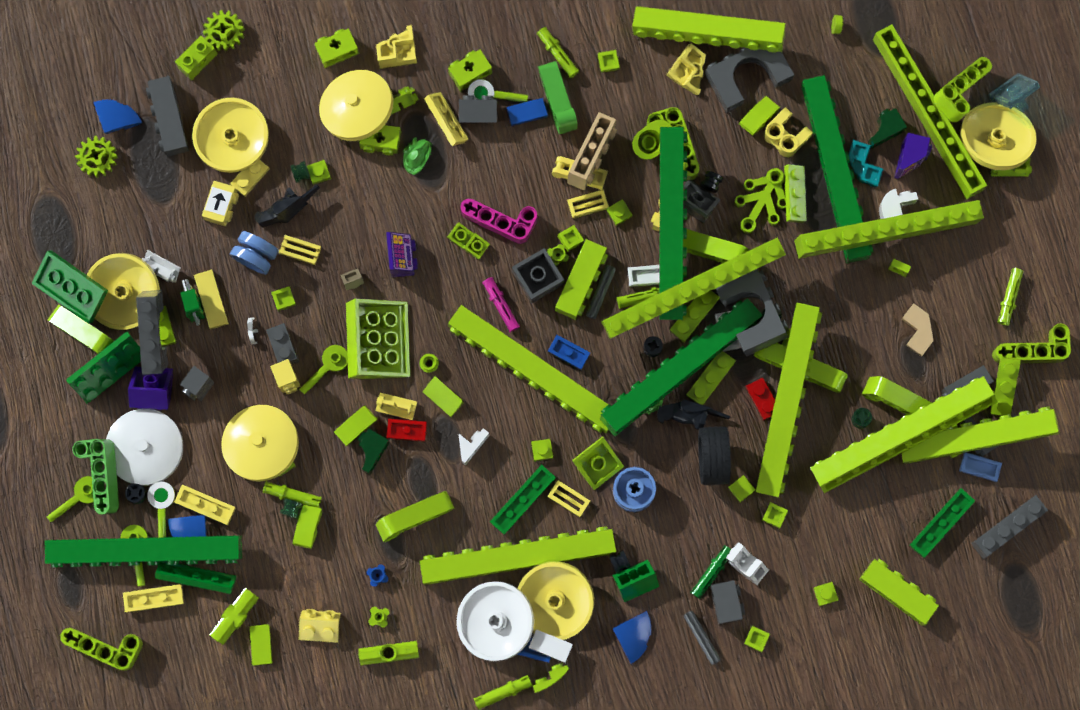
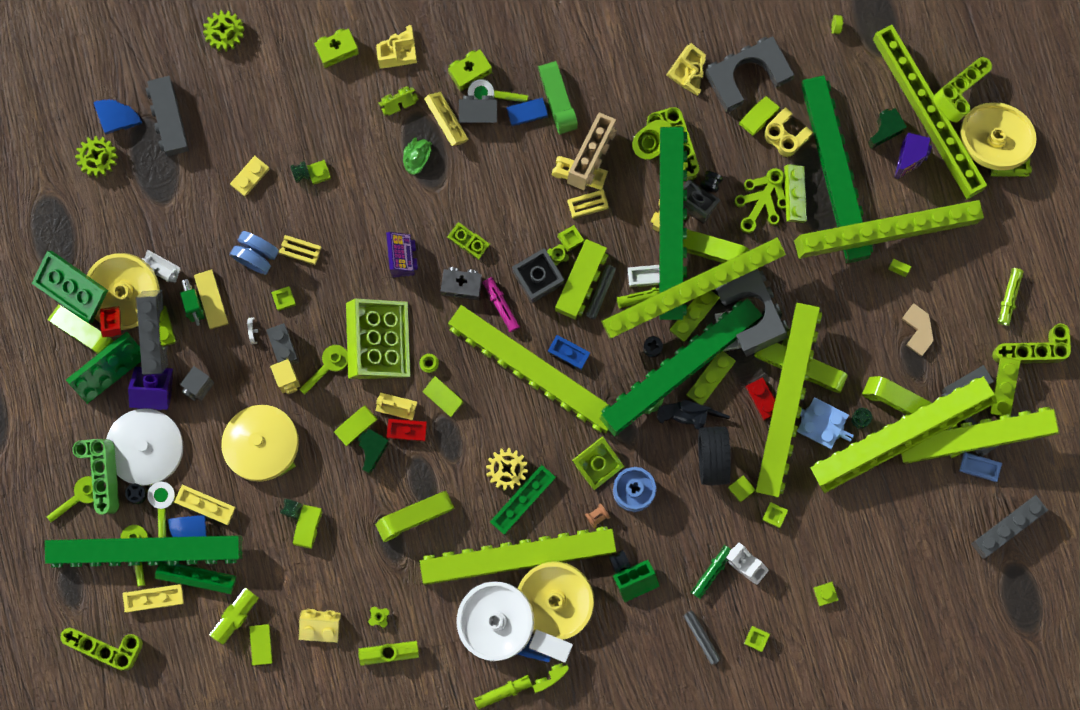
lime brick [175,36,217,80] -> none
light yellow dish [192,98,269,173] -> none
brick [202,181,239,227] -> none
black animal [254,185,320,228] -> none
lime pin [262,481,322,508] -> none
light yellow dish [319,70,393,141] -> none
dark tan plate [341,268,364,291] -> none
lime brick [359,125,401,156] -> none
blue plate [366,564,389,587] -> none
white slope [459,429,490,466] -> none
dark pink beam [460,199,537,244] -> none
lime plate [531,439,553,461] -> none
lime pin [537,27,579,78] -> none
light yellow tile [547,480,590,517] -> none
lime plate [598,50,620,73] -> none
lime plate [606,199,632,226] -> none
blue brick [613,611,651,664] -> none
lime brick [632,6,785,53] -> none
dark grey brick [710,580,745,625] -> none
teal tile [848,140,883,187] -> none
lime brick [859,559,939,626] -> none
white brick [879,189,918,219] -> none
green plate [909,488,975,558] -> none
clear light blue tile [988,73,1040,112] -> none
none -> red plate [100,306,122,338]
none -> flat silver brick [441,267,482,300]
none -> light yellow gear [486,448,528,491]
none -> nougat bush [585,504,610,529]
none -> light blue plate [797,397,854,449]

